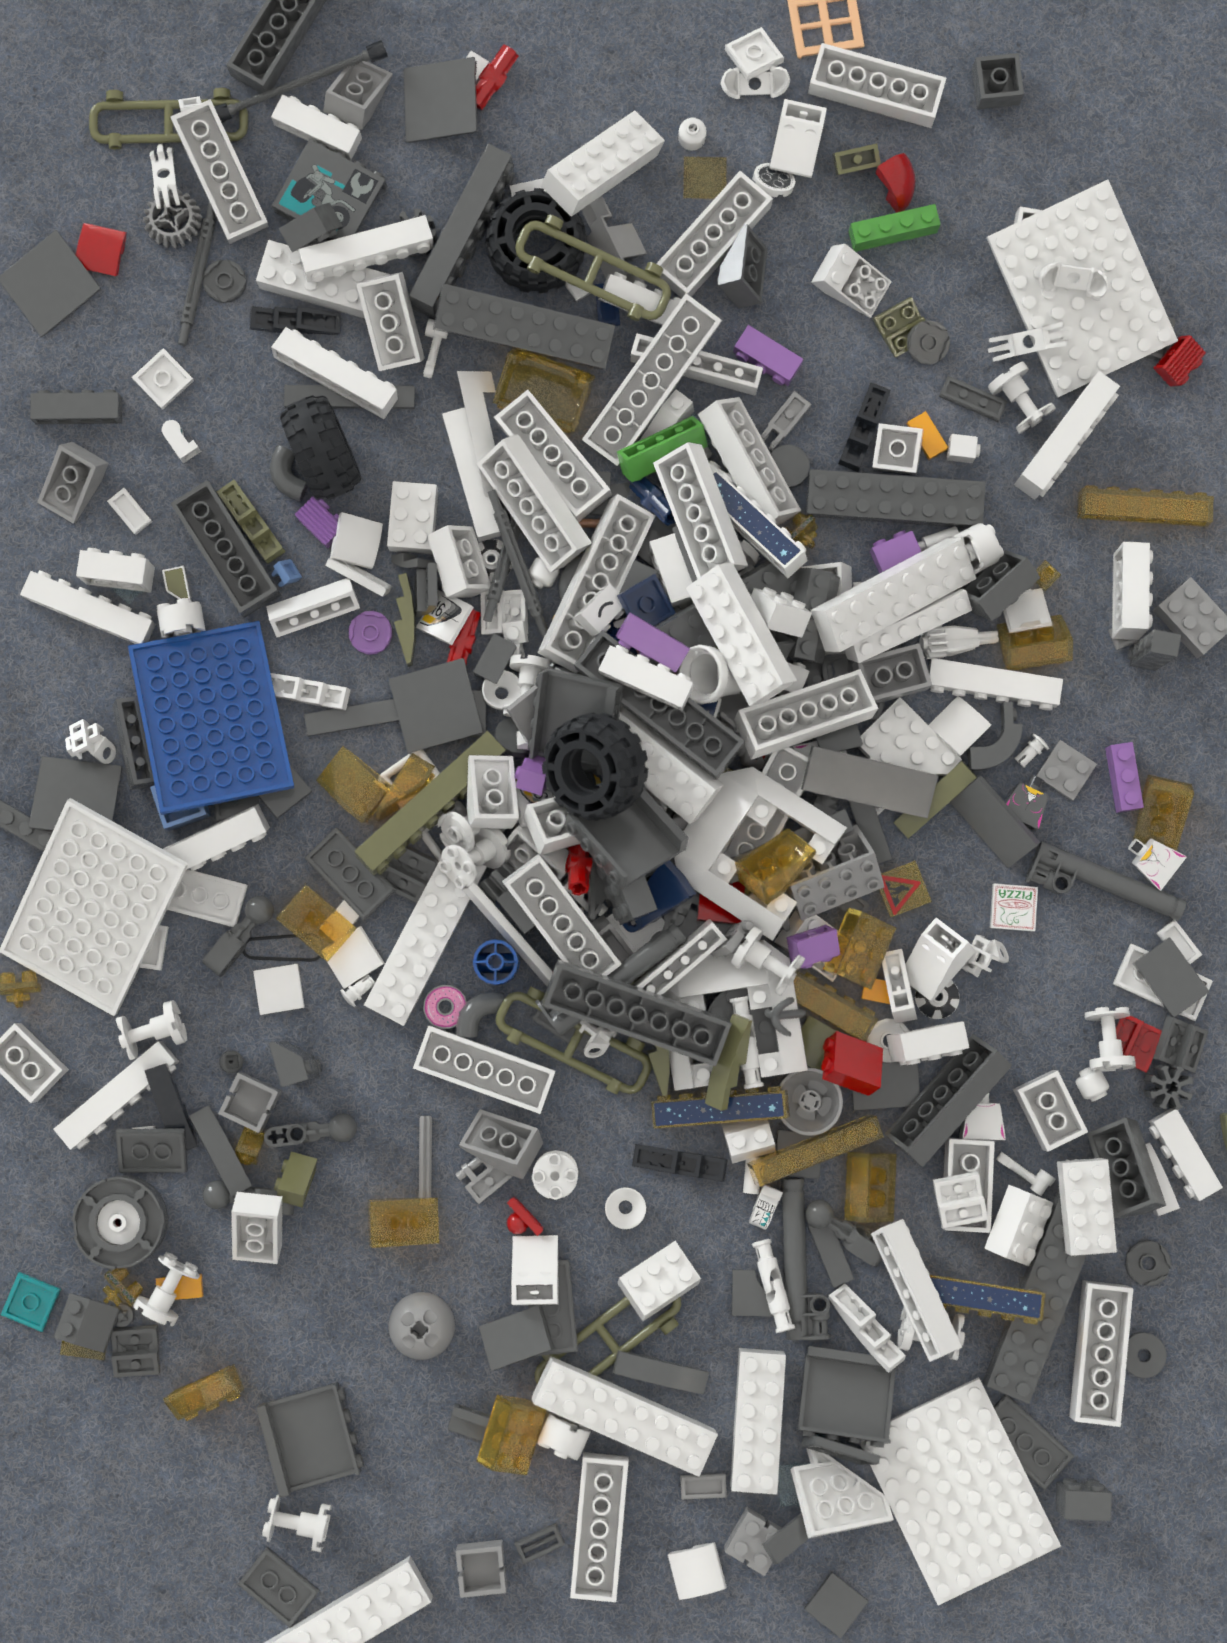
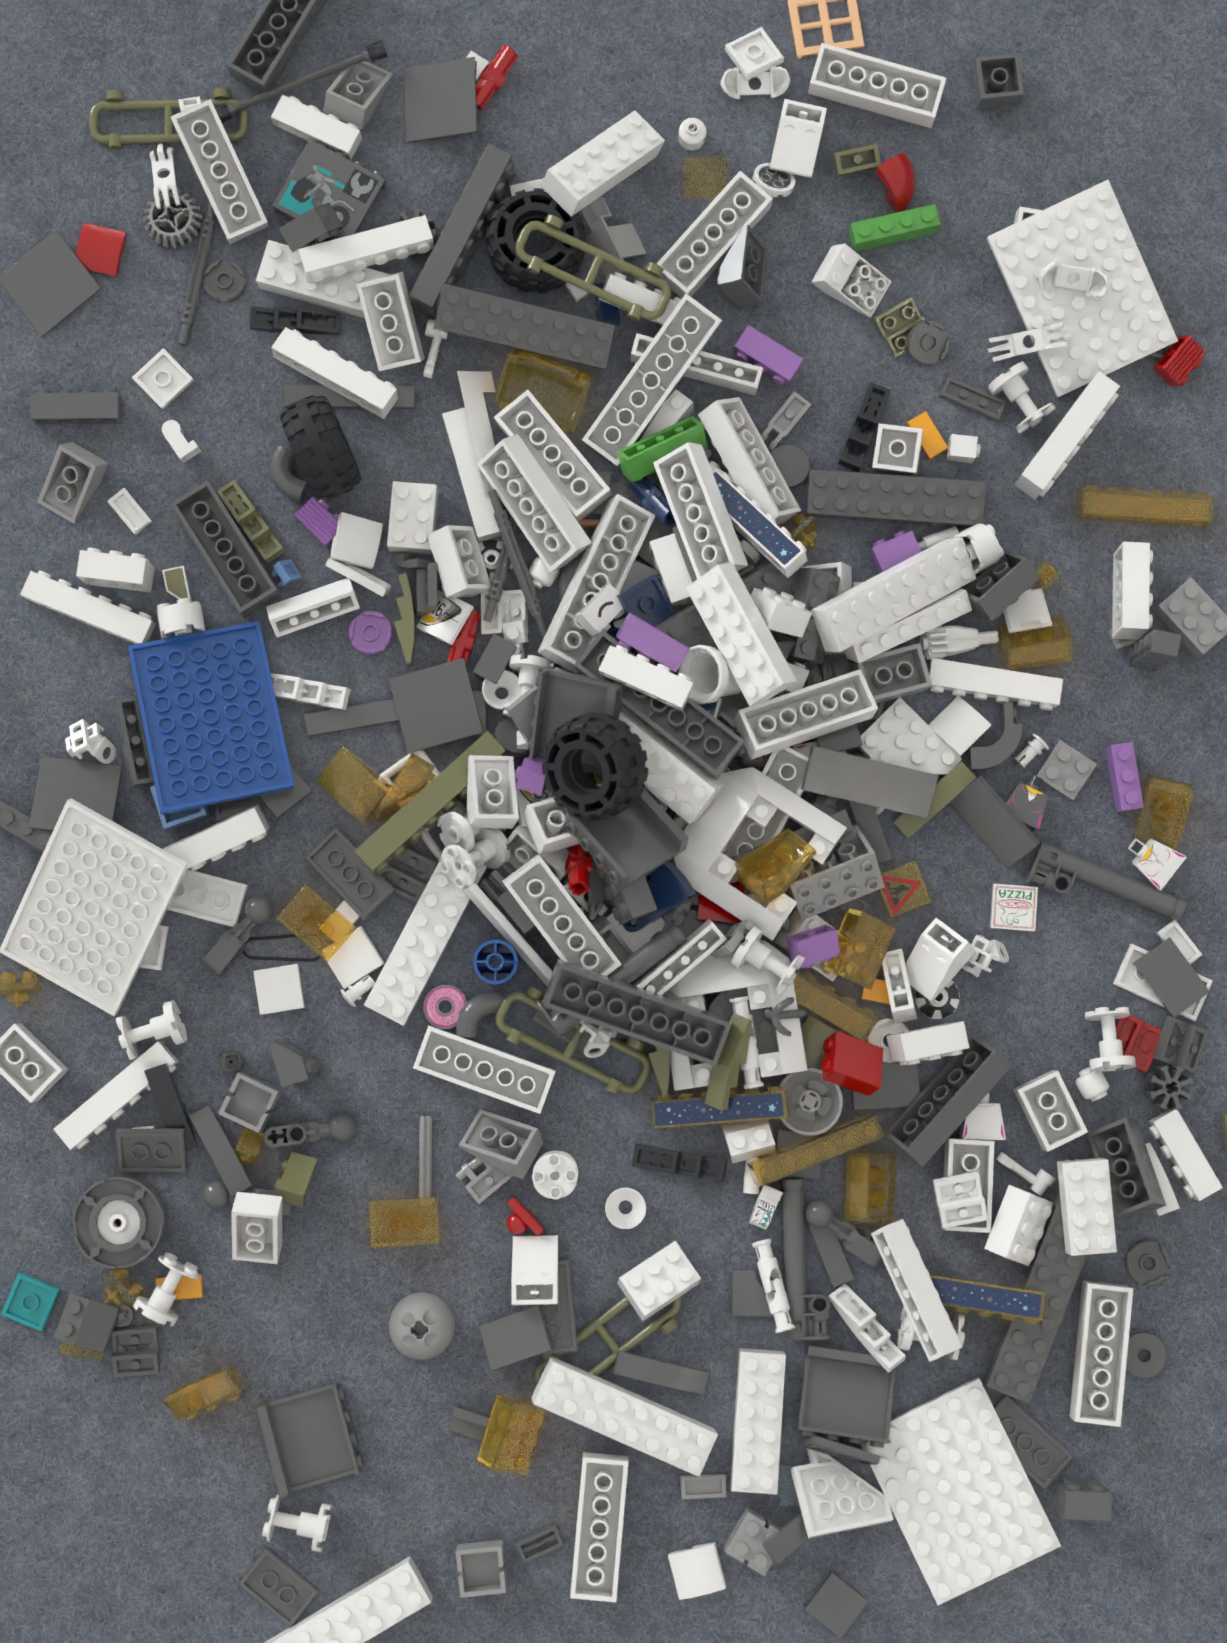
white brick [537,1412,591,1460] -> none

